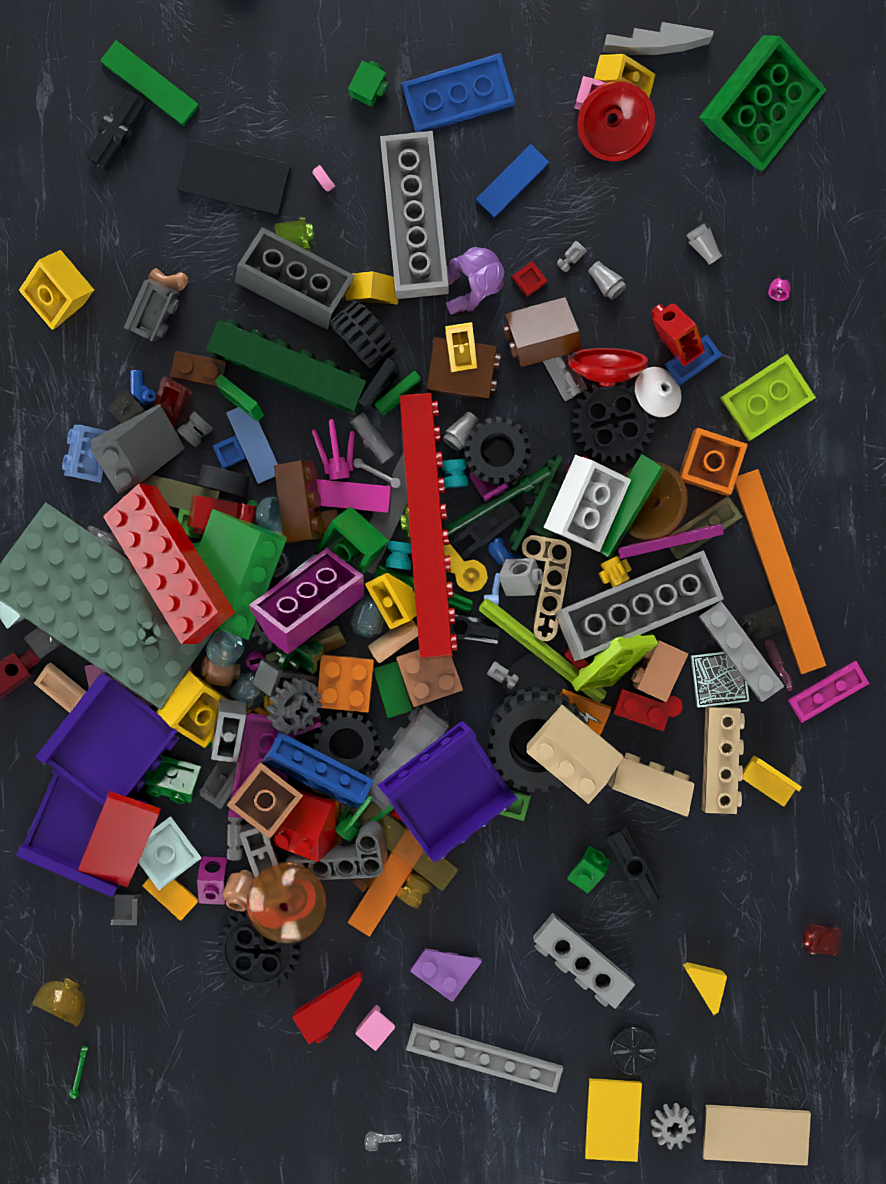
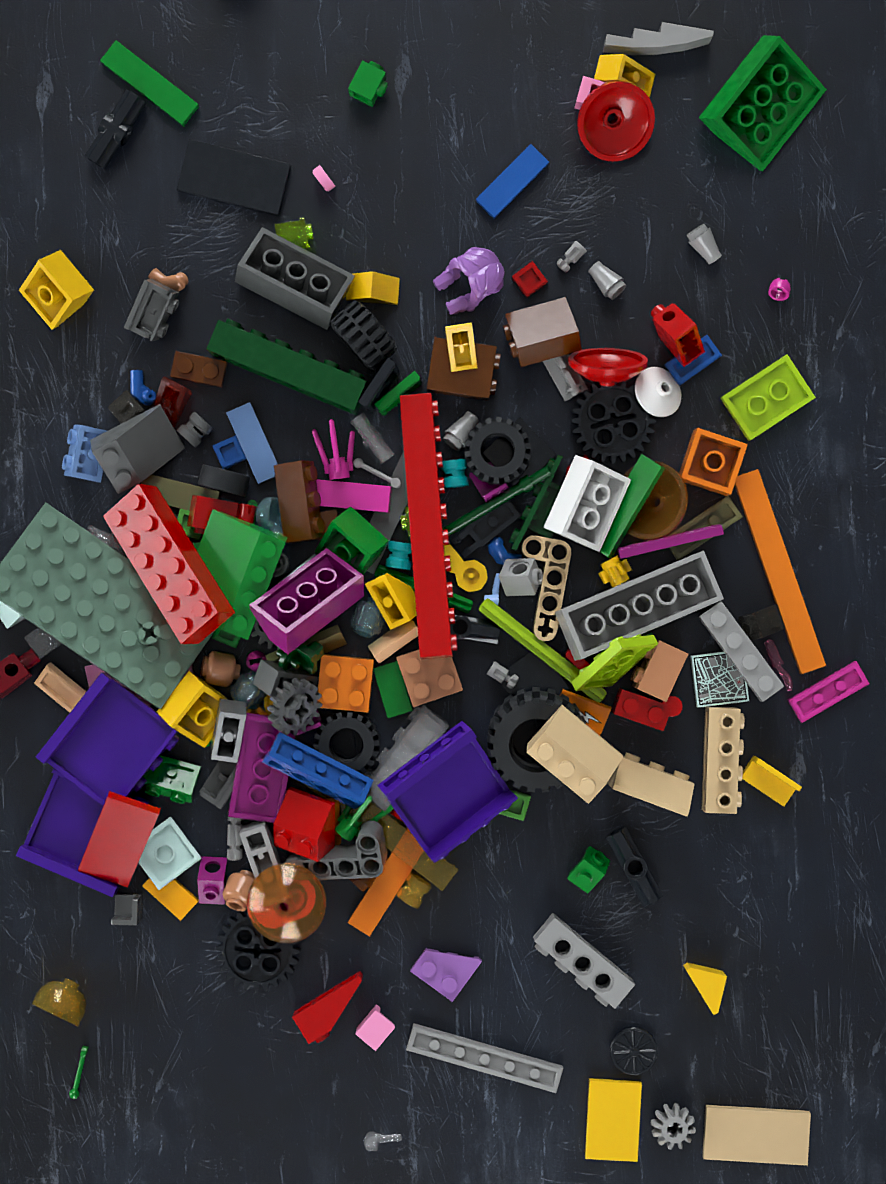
clear light blue head [206,630,244,668] -> none
green tile [215,374,264,421] -> none
nougat brick [227,762,303,839] -> none
light grey brick [380,131,449,299] -> none
blue tile [401,53,516,133] -> none
clear red bracket [803,924,842,956] -> none

